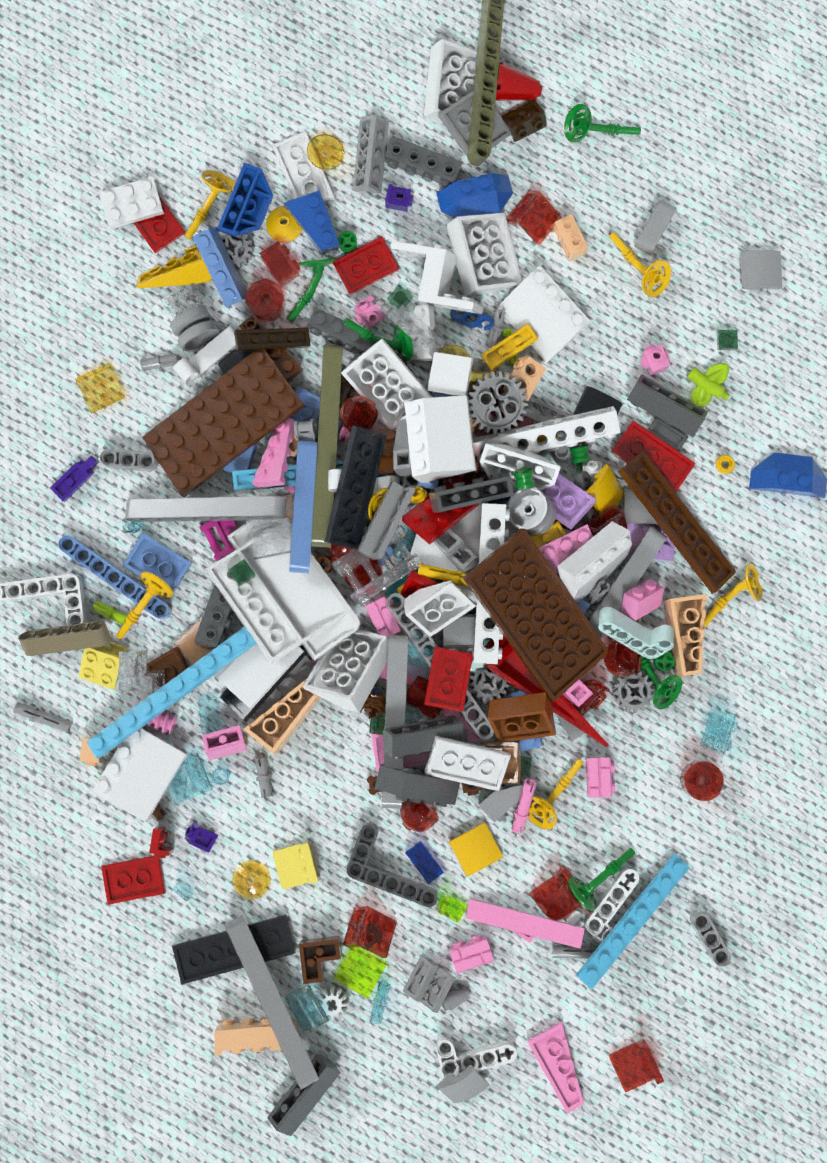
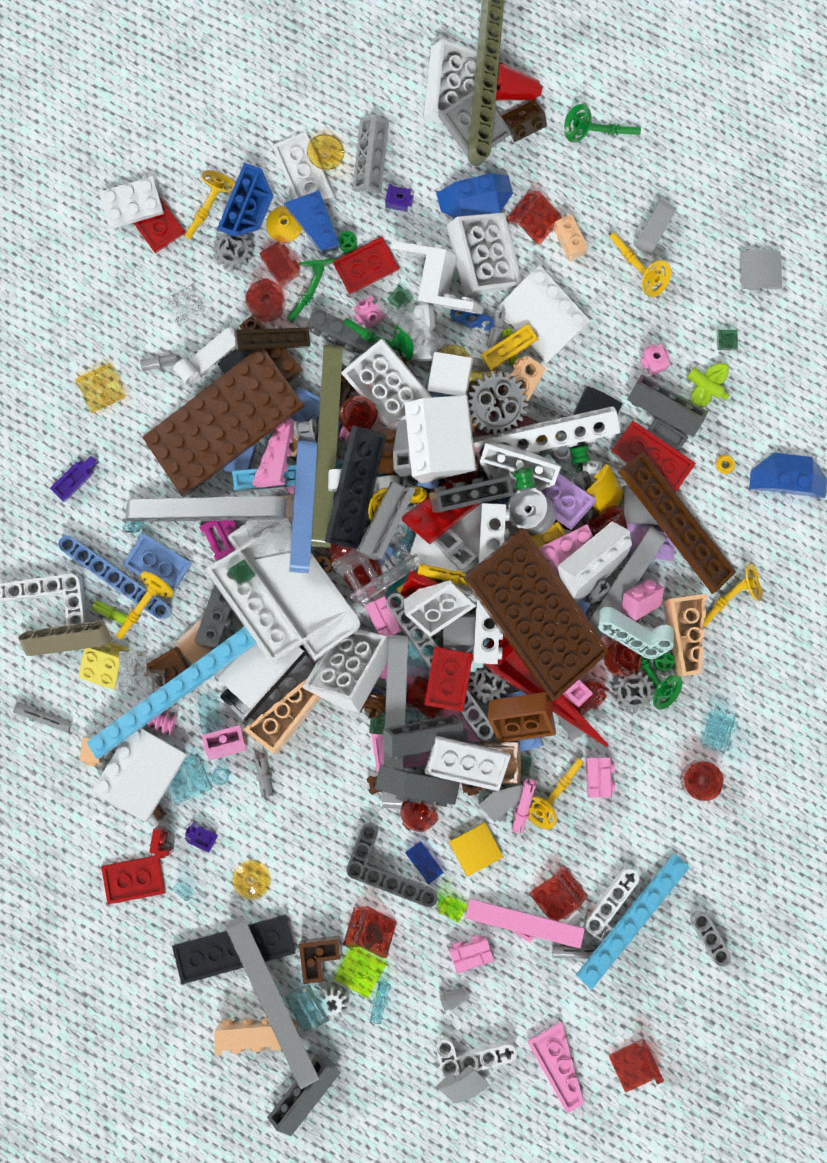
light grey beam [100,449,158,472] -> none
yellow wedge [136,245,212,288] -> none
light grey wheel [170,306,219,351] -> none
medium blue brick [192,227,249,308] -> none
light yellow bracket [272,841,320,889] -> none
dark grey brick [384,136,463,188] -> none
light grey slope [403,956,456,1013] -> none
green dish [568,848,635,911] -> none

